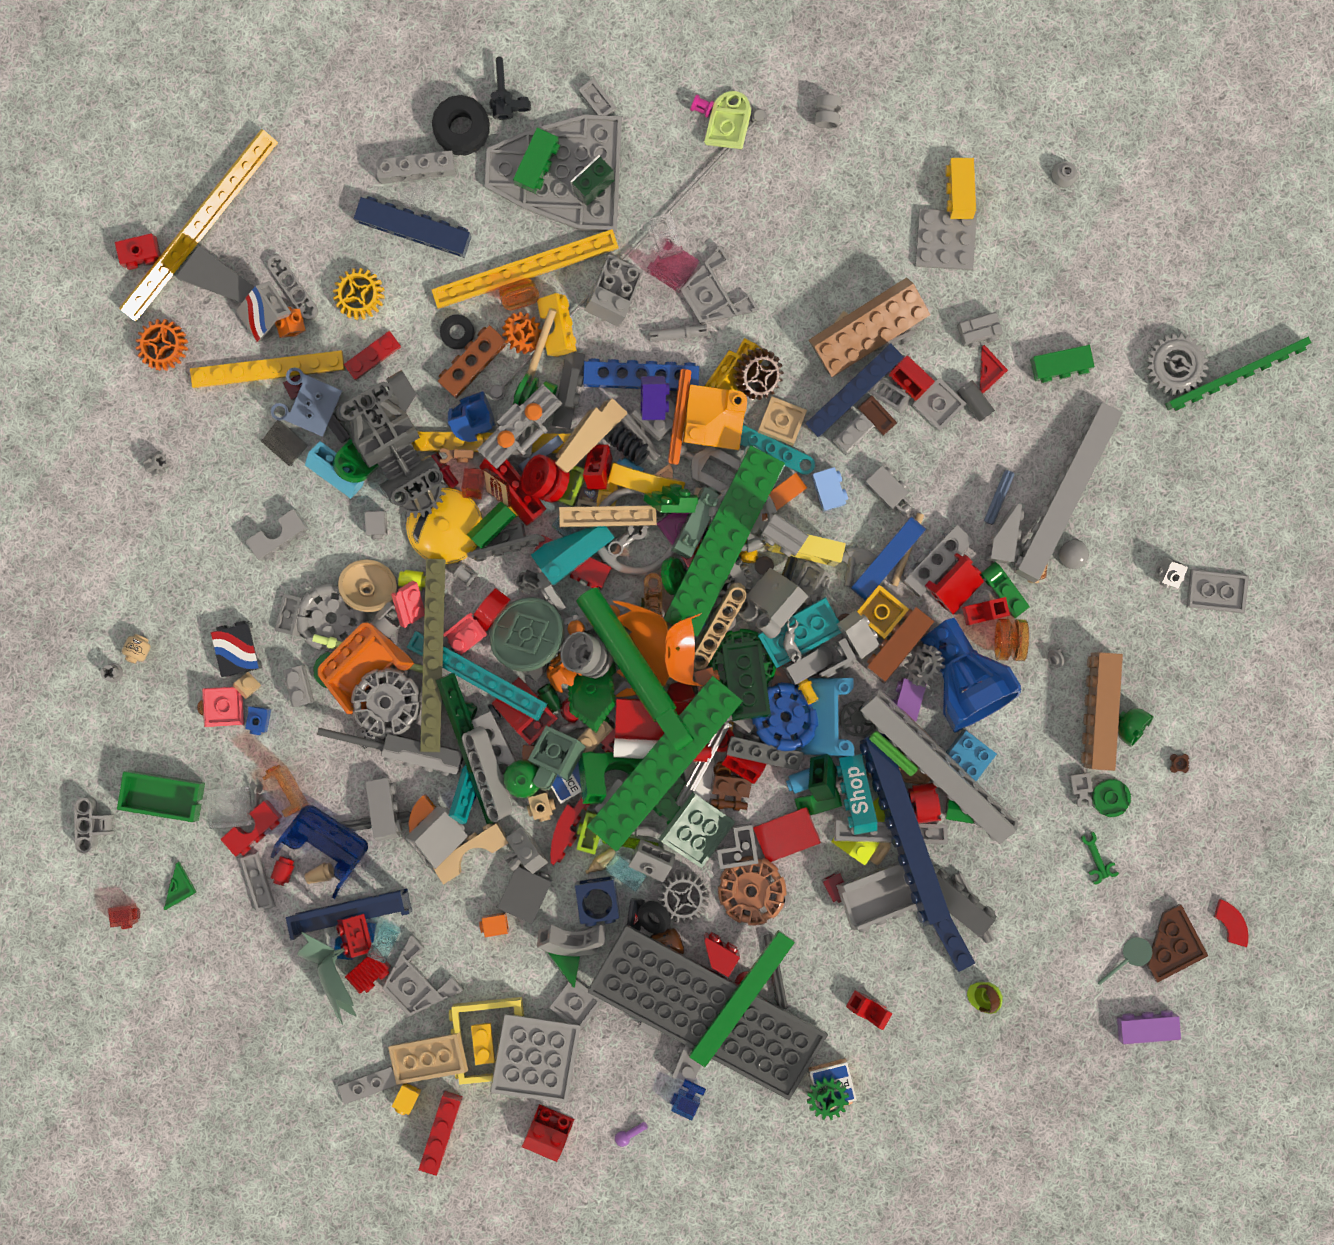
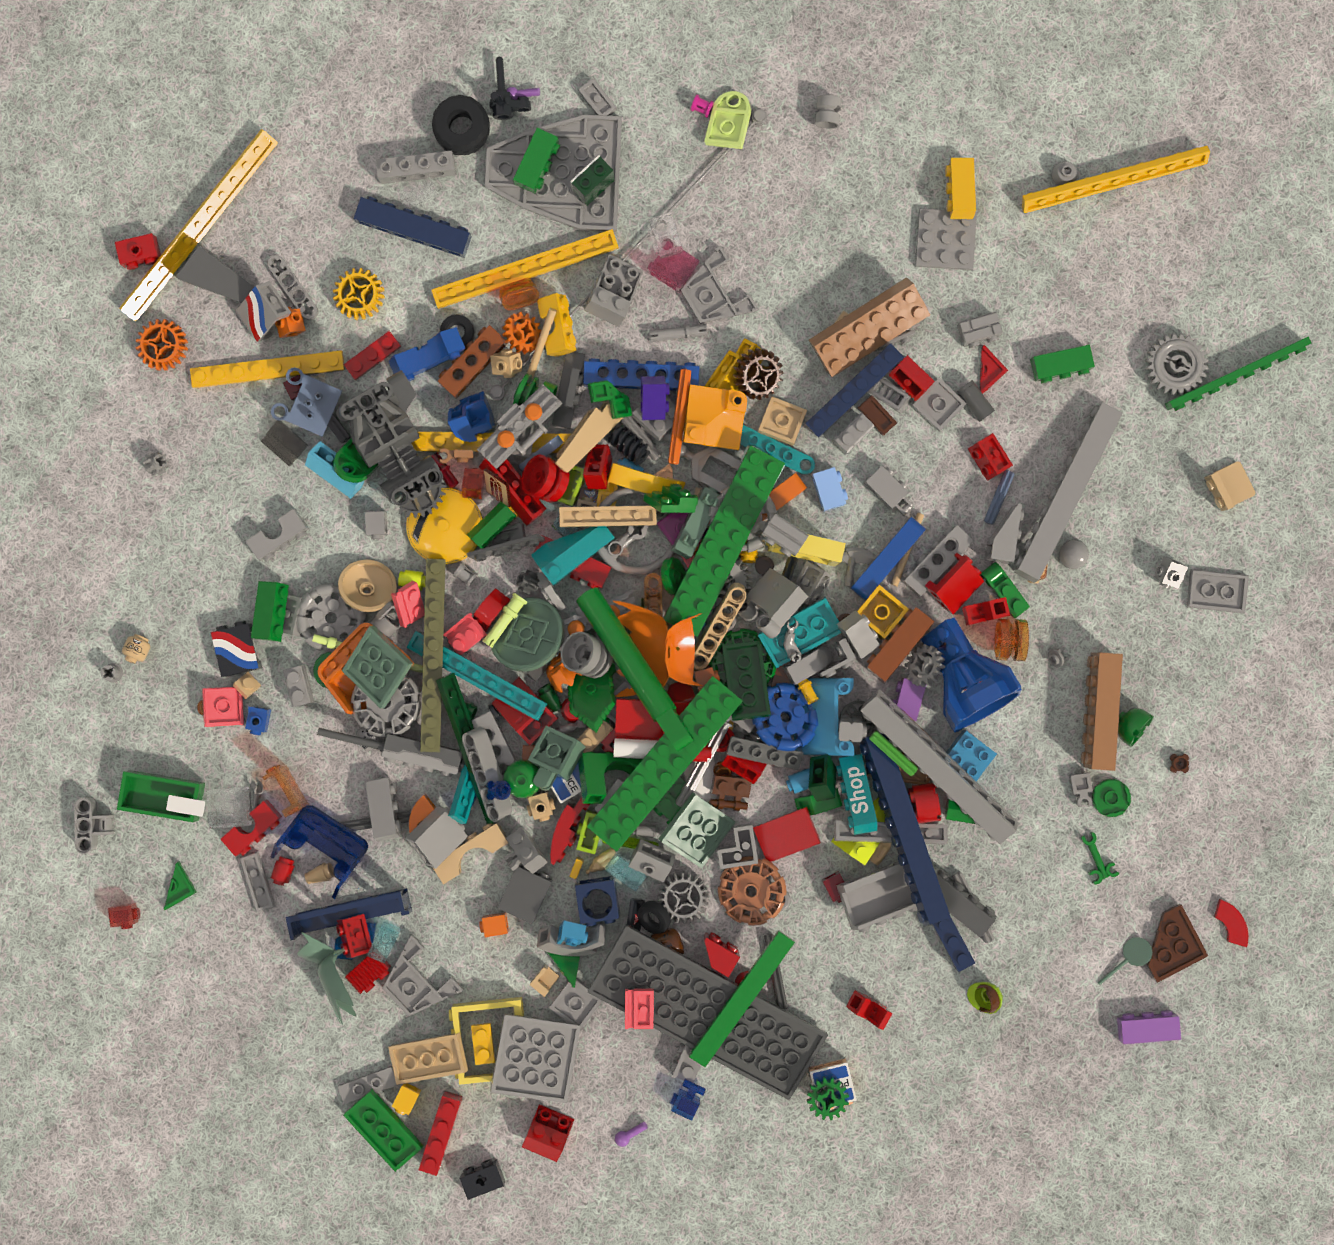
none -> white sticker [166,795,205,817]
none -> green brick [251,581,289,642]
none -> sand green plate [342,626,413,709]
none -> green plate [343,1089,424,1172]
none -> blue brick [388,327,465,382]
none -> black brick [460,1159,506,1200]
none -> yellowish green pin [482,592,528,648]
none -> clear blue brick [486,780,511,800]
none -> tan brick [490,349,522,378]
none -> medium lavender bar [507,87,540,100]
none -> tan panel [530,964,559,997]
none -> dark azure brick [556,921,588,946]
none -> yellow tile [569,857,584,879]
none -> green tile [588,380,632,419]
none -> coral plate [625,988,654,1029]
none -> light grey brick [838,715,867,742]
none -> red bracket [968,433,1013,481]
none -> yellow plate [1022,146,1210,213]
none -> tan bracket [1204,461,1255,511]

